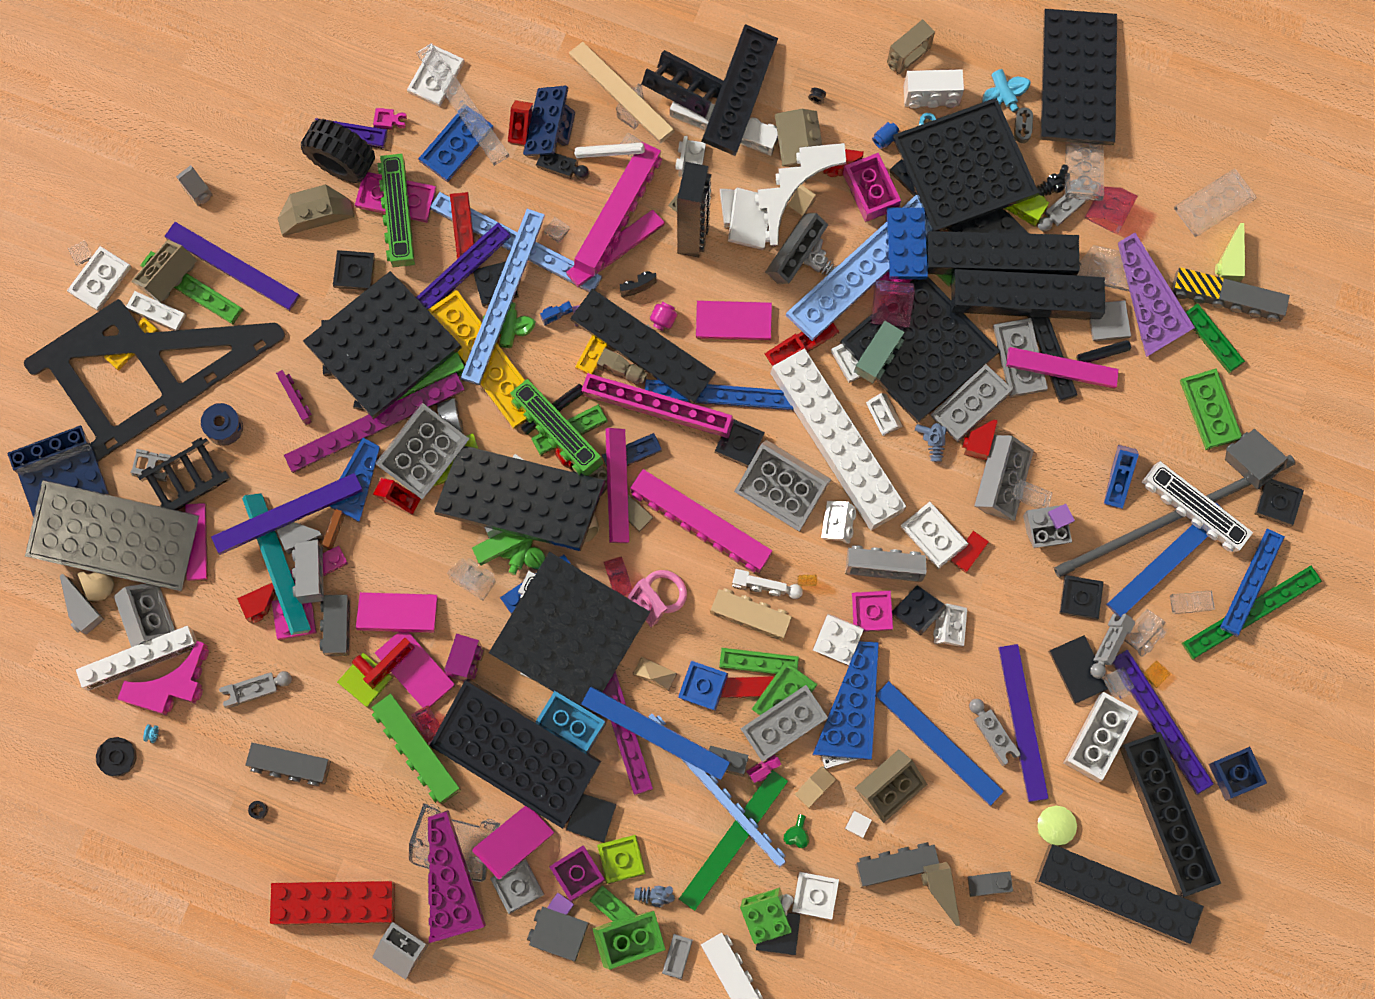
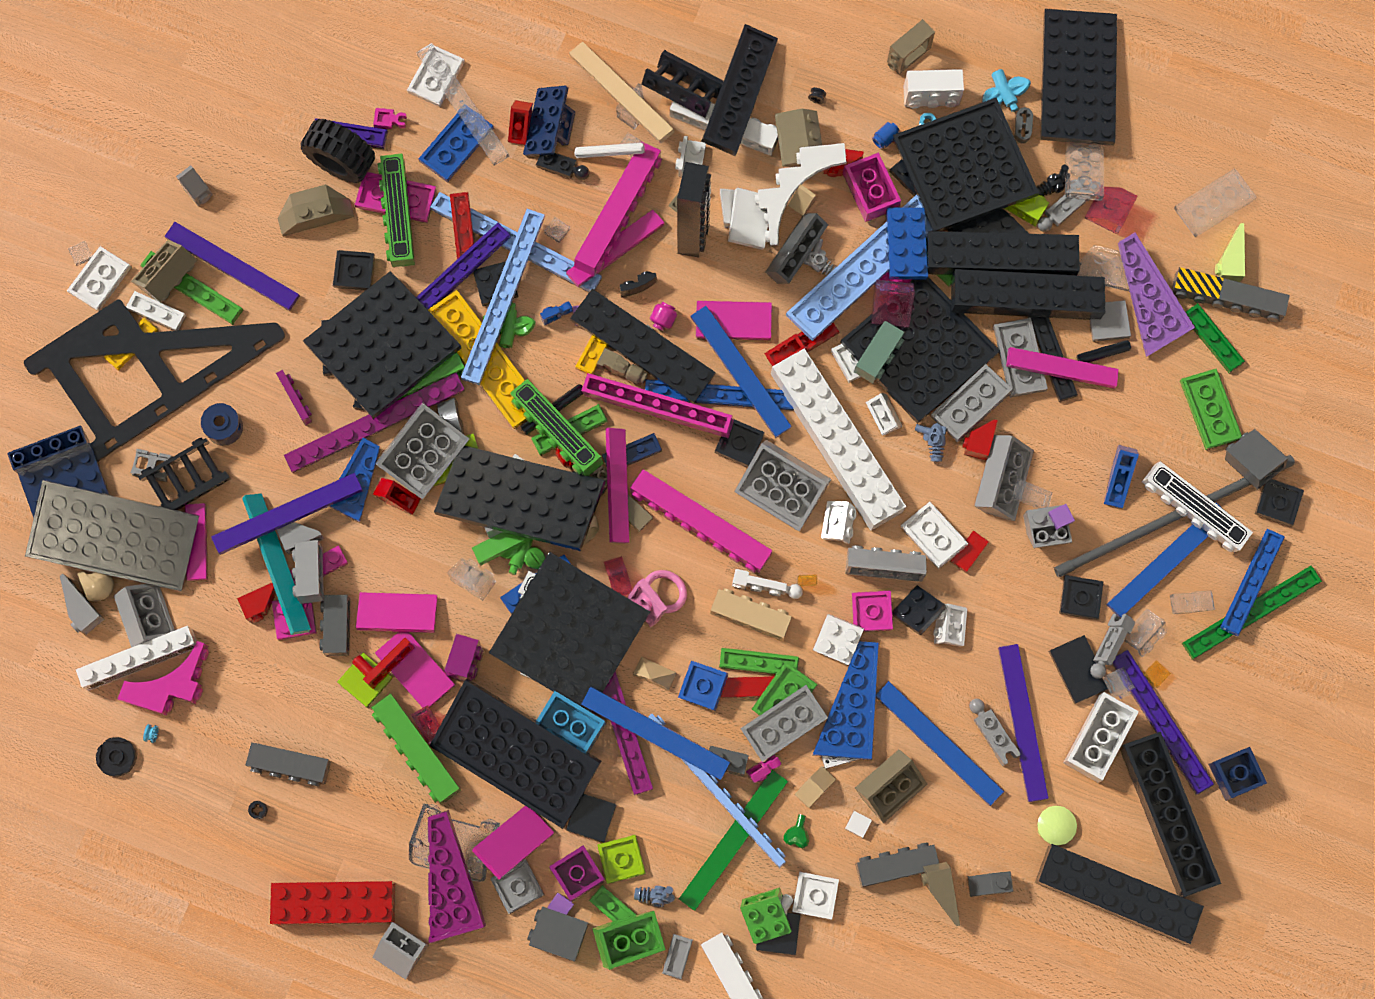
light grey plate [219,671,292,708] -> none
dark orange tile [322,509,345,550] -> none
none -> blue tile [691,306,792,438]

